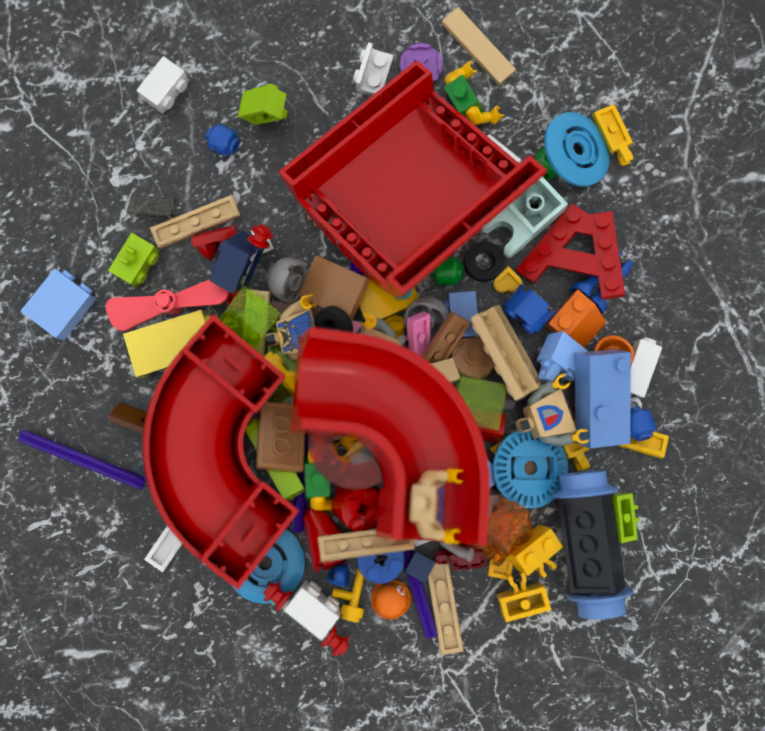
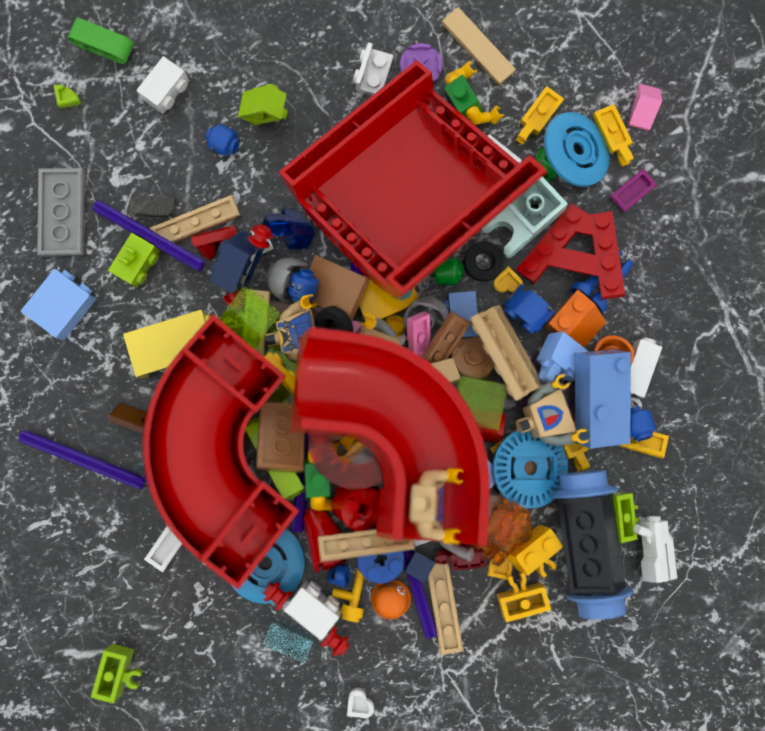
coral piece [106,279,229,331] -> none
none -> light grey tile [37,168,85,257]
none -> lime tile [53,85,82,109]
none -> bright green beam [67,18,134,65]
none -> lime brick [91,644,143,704]
none -> dark purple axle [92,200,206,272]
none -> clear blue brick [262,207,315,249]
none -> clear light blue plate [262,622,314,664]
none -> blue head [287,268,319,302]
none -> white tile [347,688,374,718]
none -> yellow plate [516,86,564,145]
none -> magenta tile [610,168,658,212]
none -> bright pink slope [628,83,662,131]
none -> white piece [633,516,677,583]

